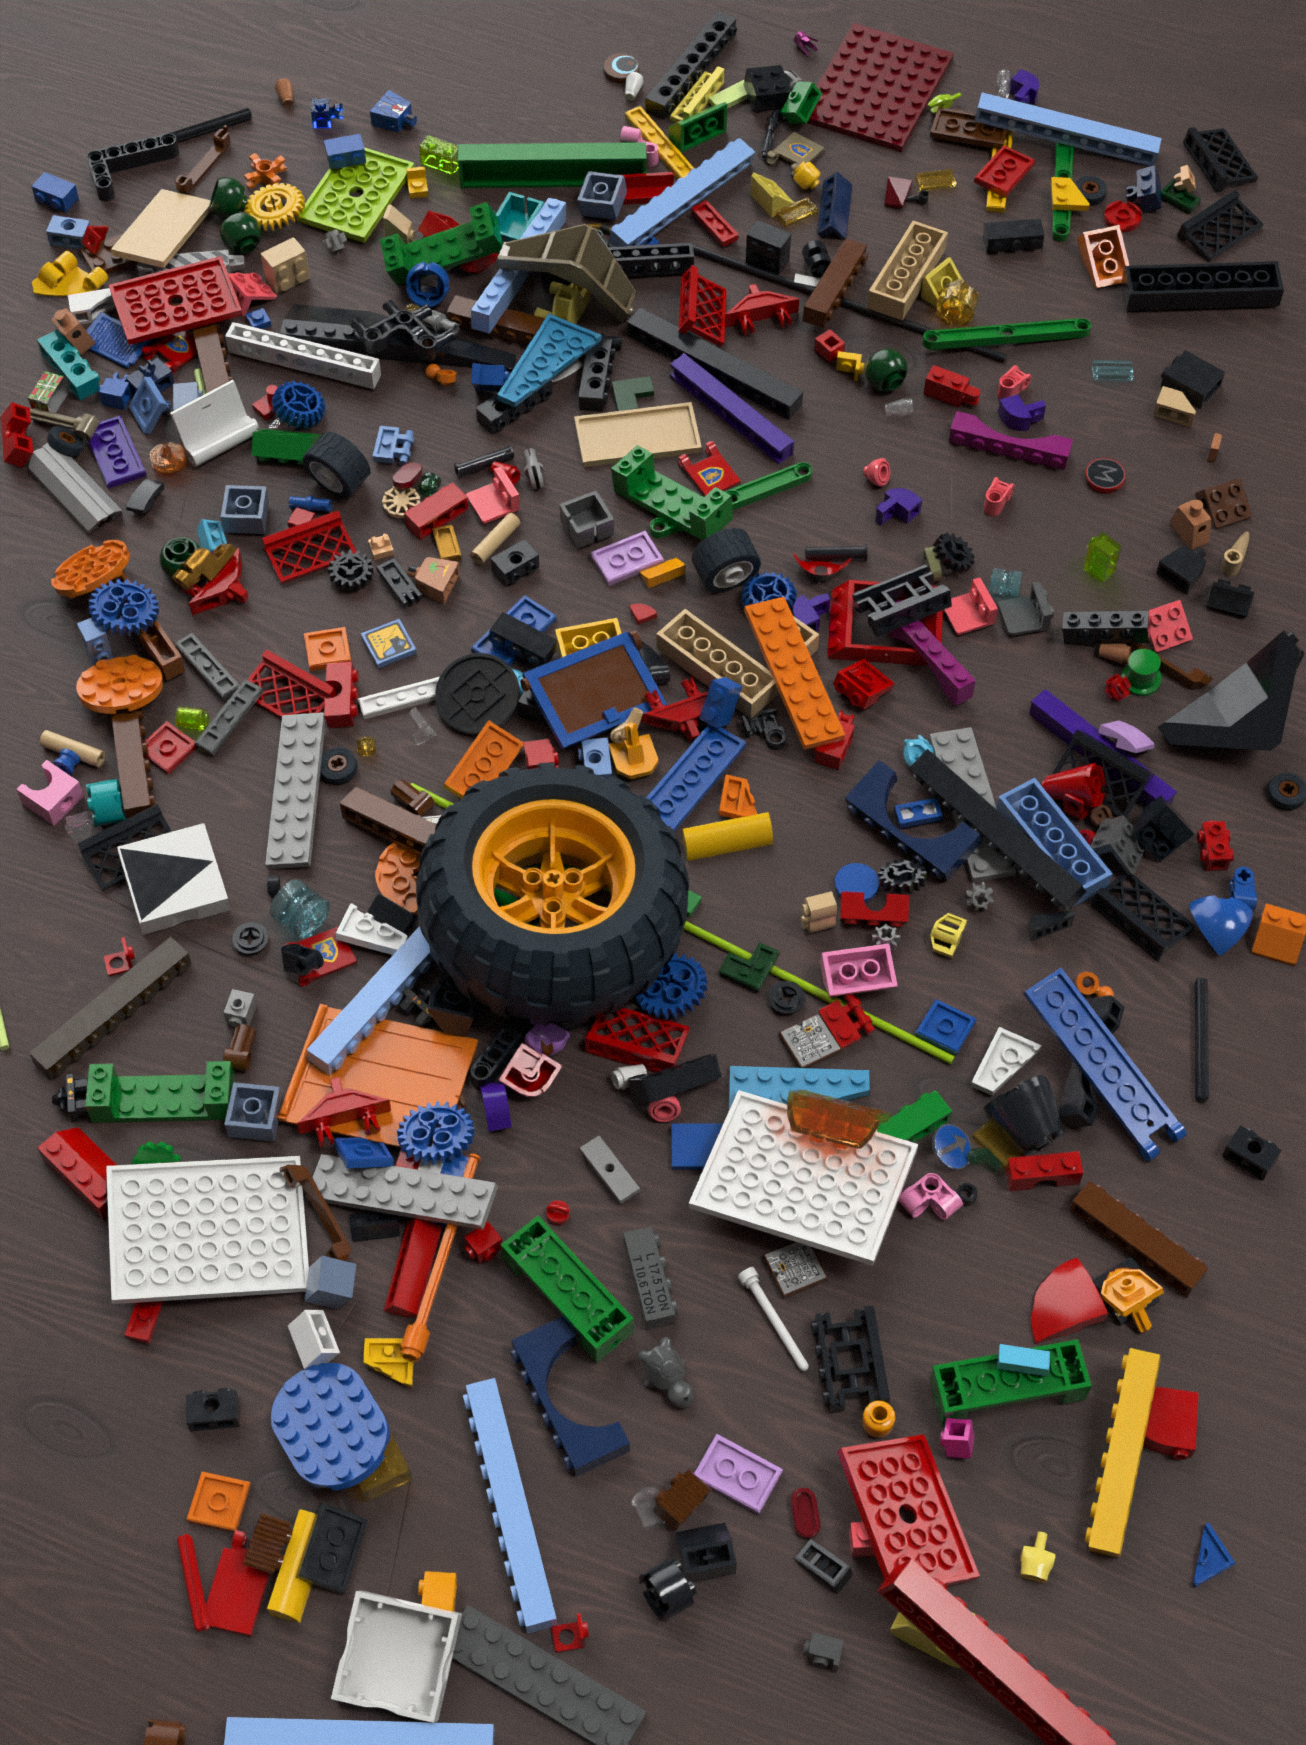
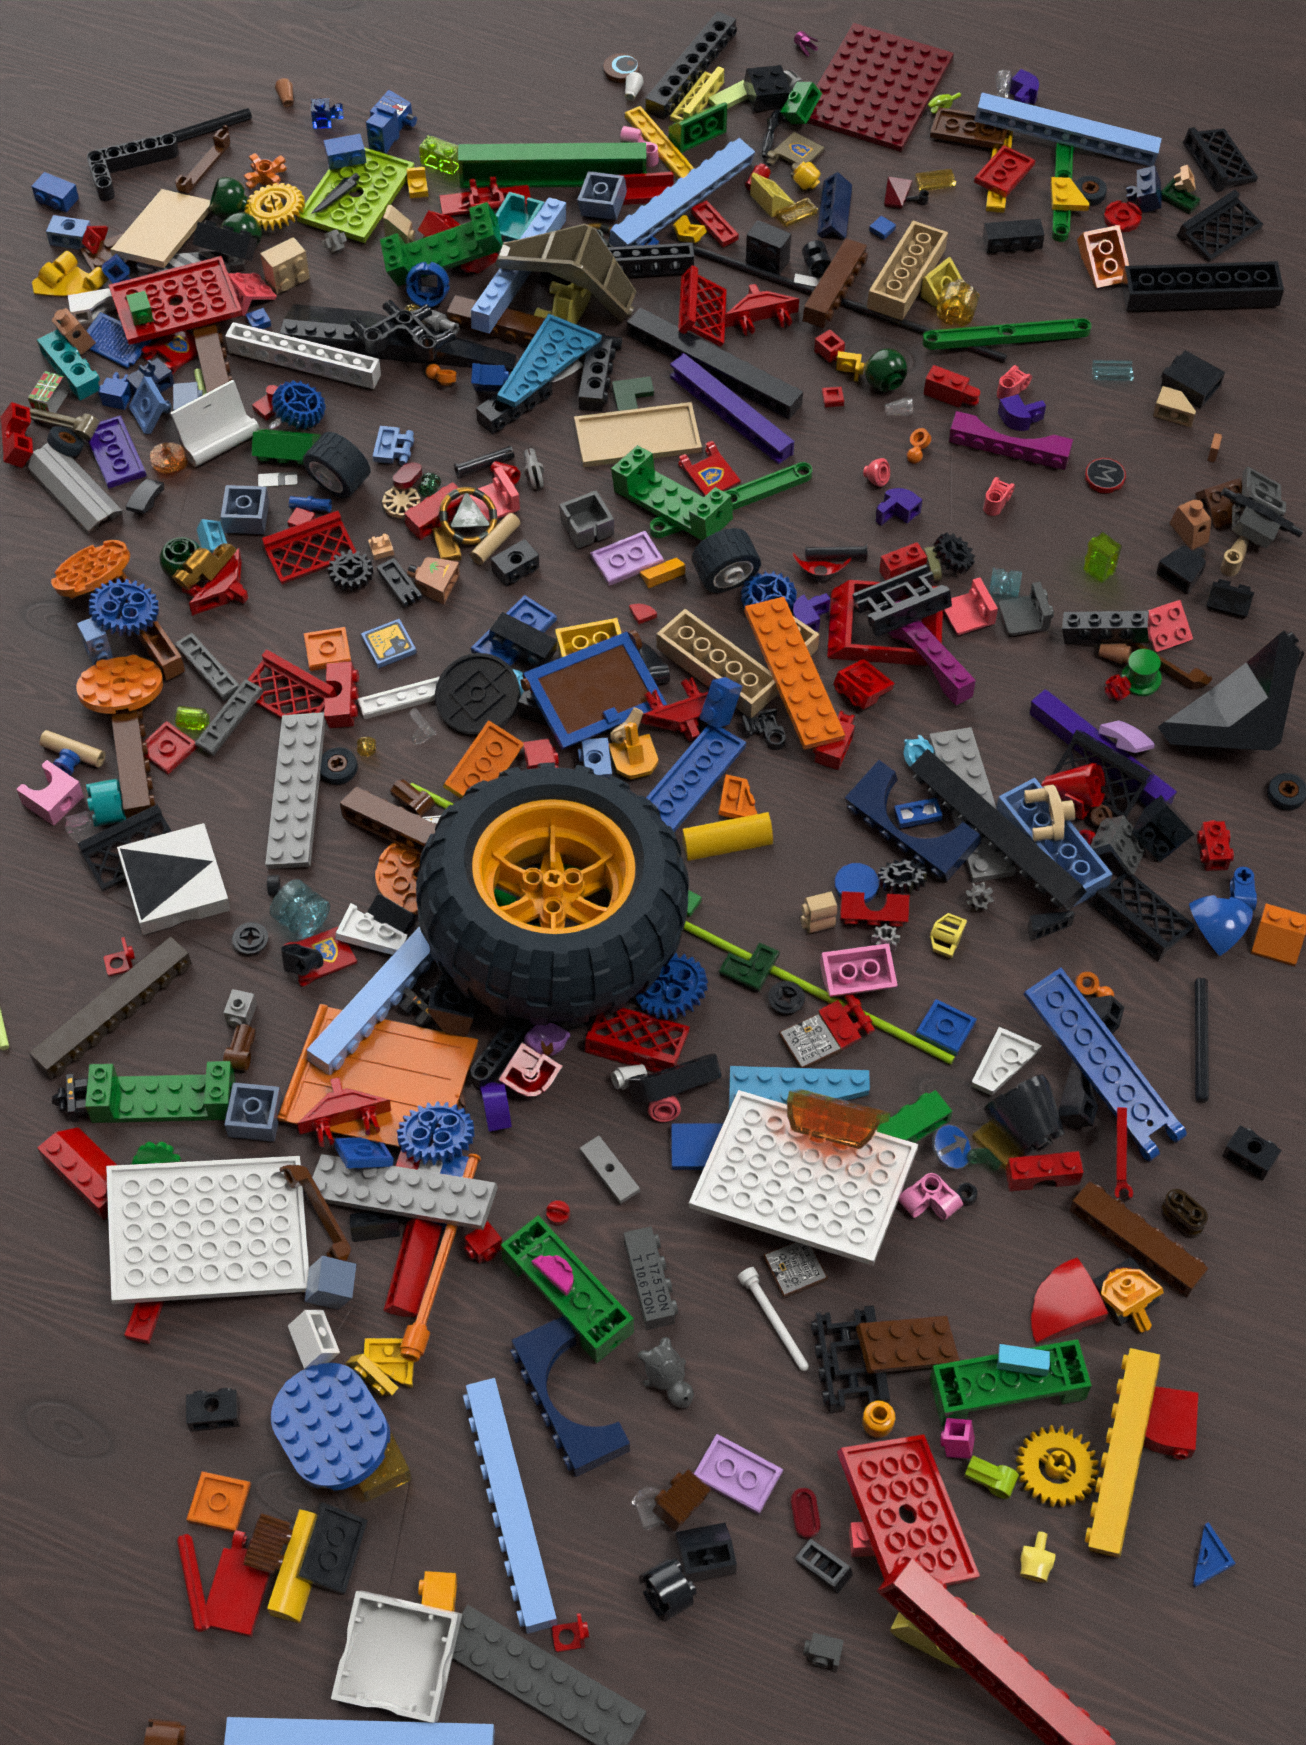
none -> blue brick [102,253,130,284]
none -> green brick [126,291,154,326]
none -> black brick [192,220,257,261]
none -> white sticker [258,472,297,486]
none -> black bar [311,173,360,214]
none -> yellow wing [345,1354,399,1396]
none -> blue hips [366,103,400,154]
none -> red piece [439,176,531,216]
none -> piece [439,487,498,545]
none -> dark pink plate [531,1255,574,1296]
none -> yellow bracket [673,215,707,243]
none -> red cone [745,163,771,191]
none -> red tile [822,387,844,408]
none -> reddish brown plate [856,1316,960,1374]
none -> blue tile [869,216,896,240]
none -> red brick [879,542,927,581]
none -> orange plate [907,428,931,464]
none -> lime piece [964,1456,1019,1499]
none -> yellow gear [1016,1425,1099,1507]
none -> tan connector [1024,785,1075,842]
none -> red tile [1115,1107,1133,1199]
none -> dark brown brick [1161,1189,1208,1239]
none -> dark grey piece [1221,466,1303,548]

